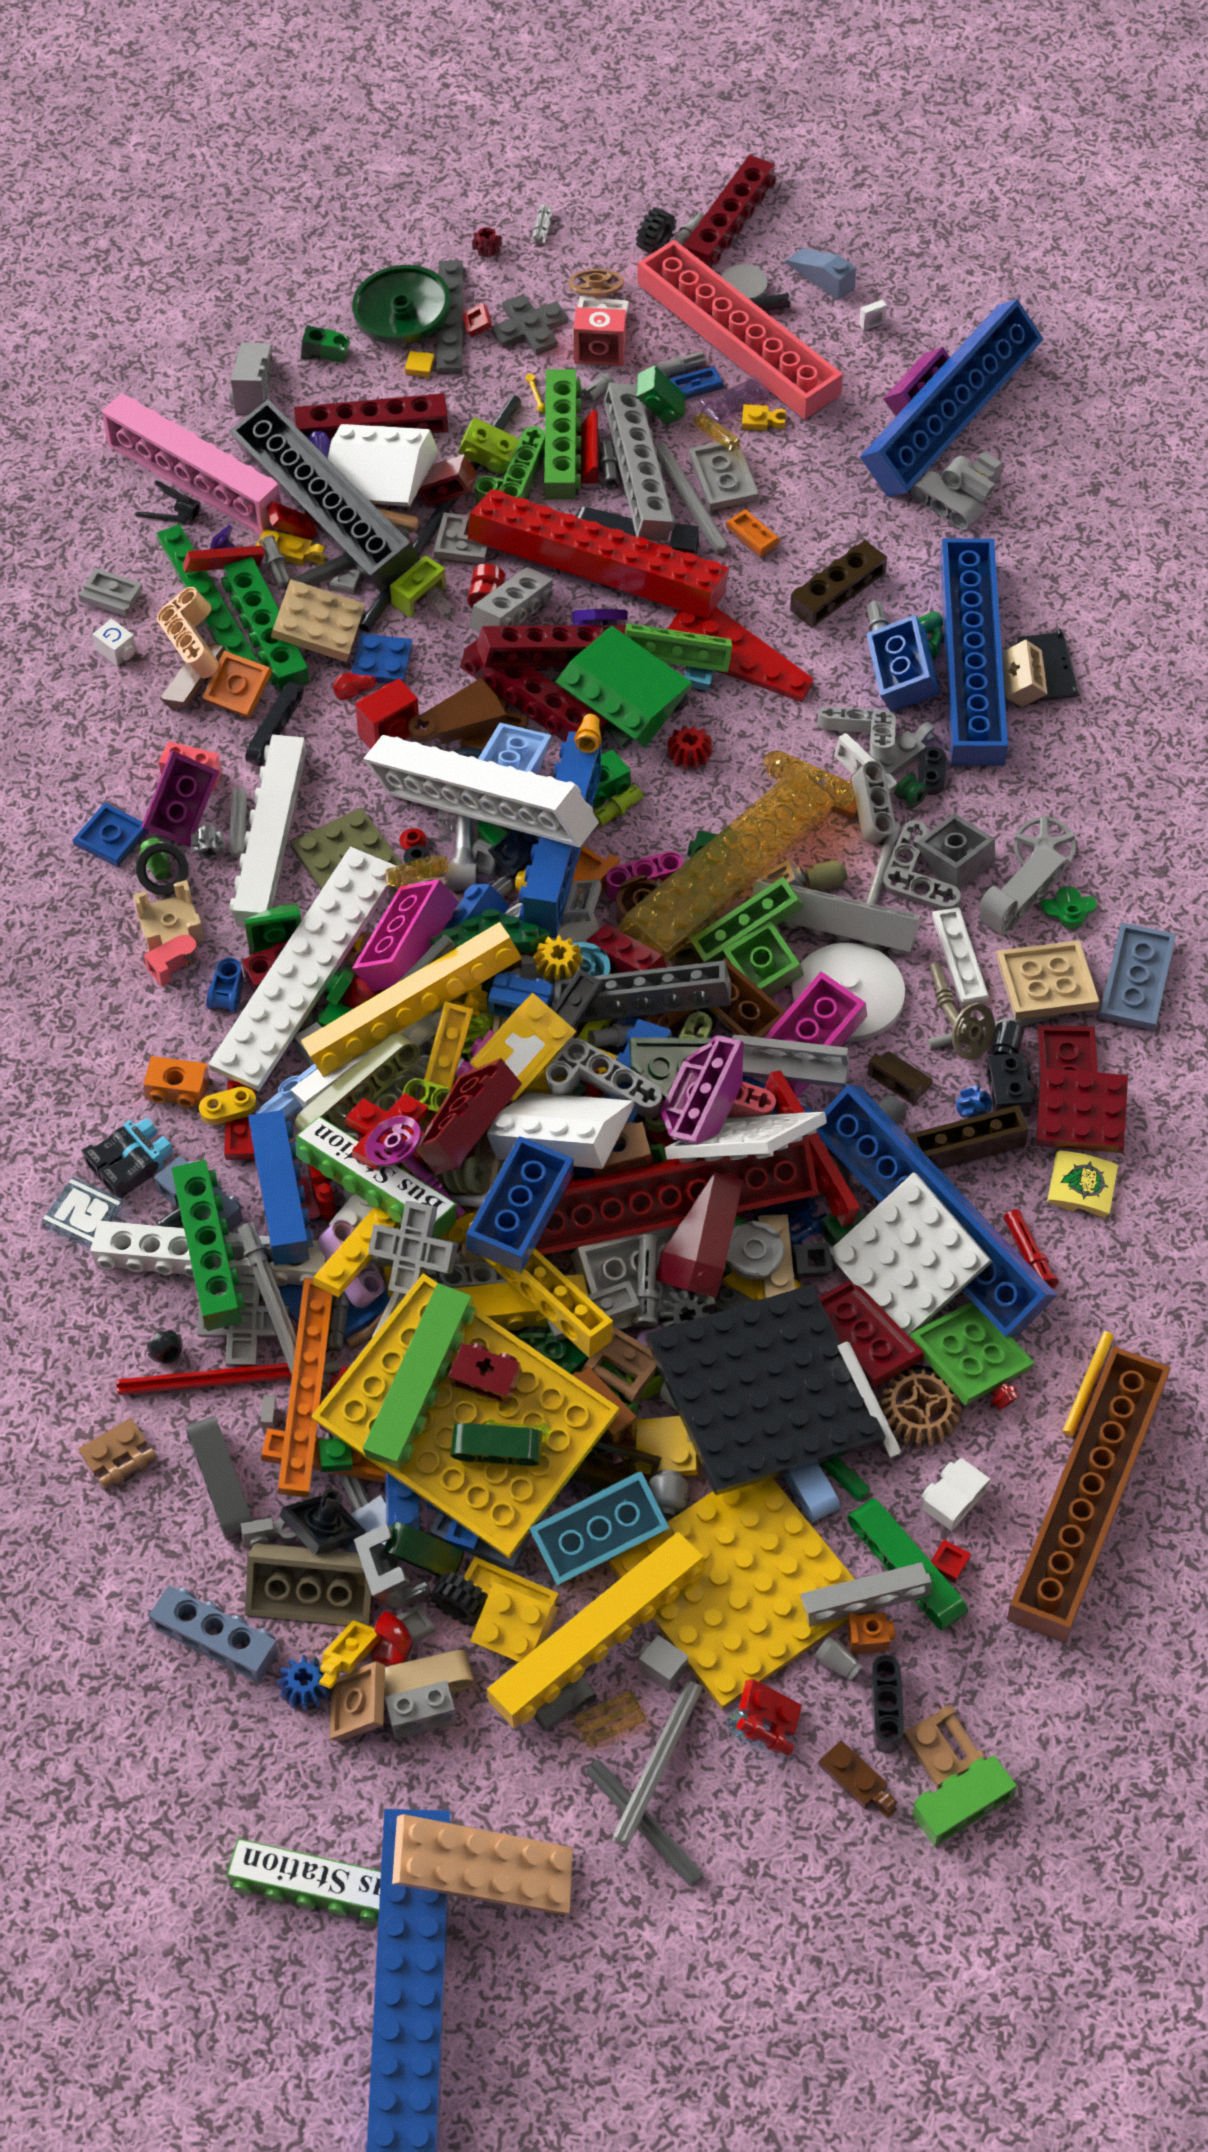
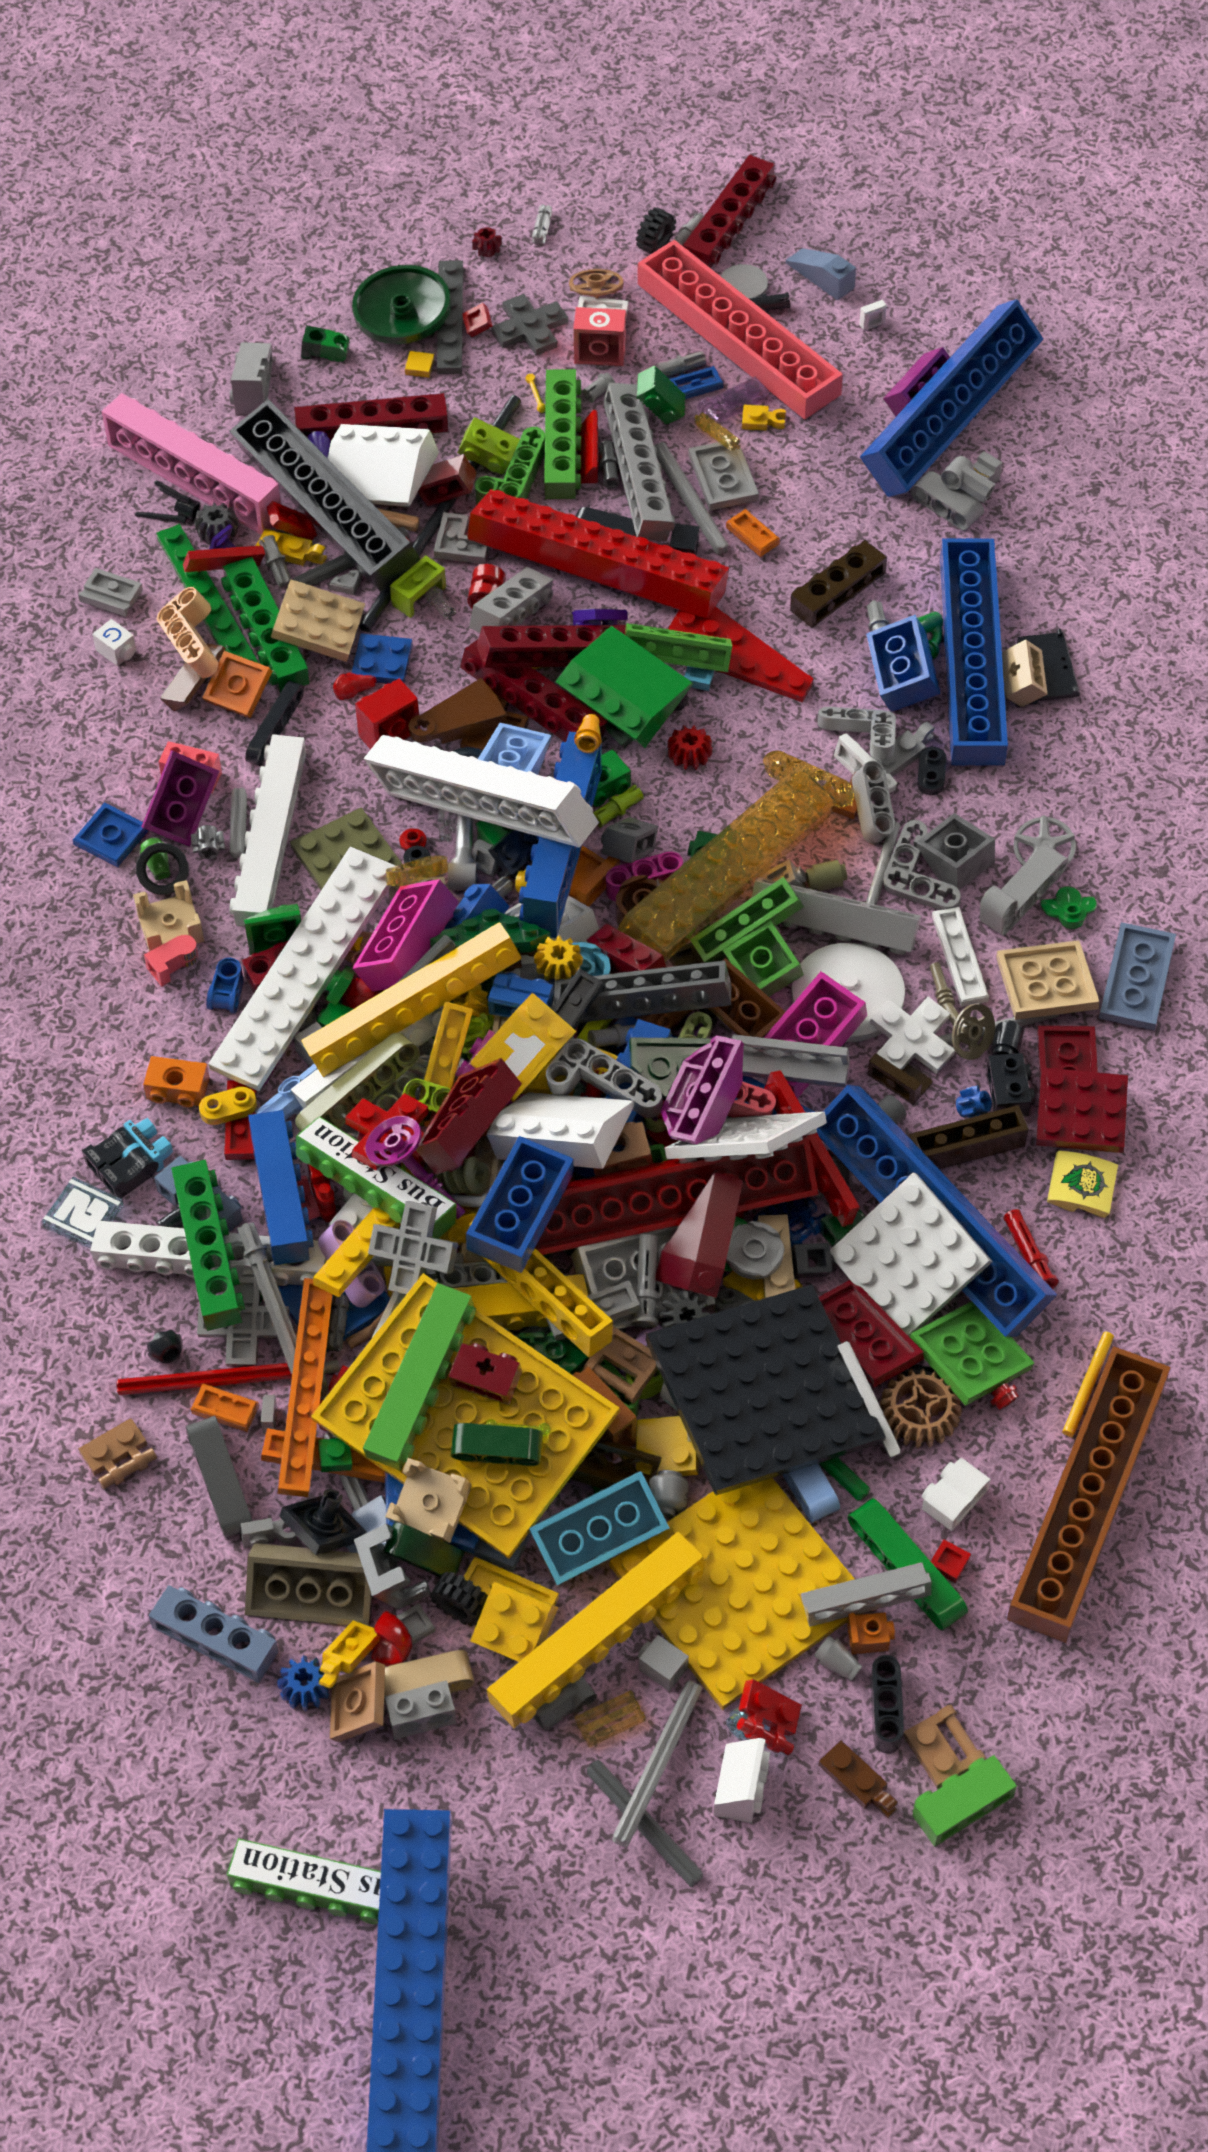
light nougat plate [392,1815,573,1915] -> none
light grey tile [562,879,602,924] -> none
dark green wheel [894,774,929,808] -> none
none -> orange plate [191,1384,259,1432]
none -> dark grey gear [194,502,239,545]
none -> tan panel [385,1458,472,1543]
none -> dark grey brick [601,817,659,863]
none -> white slope [714,1738,770,1823]
none -> white plate [870,997,955,1074]

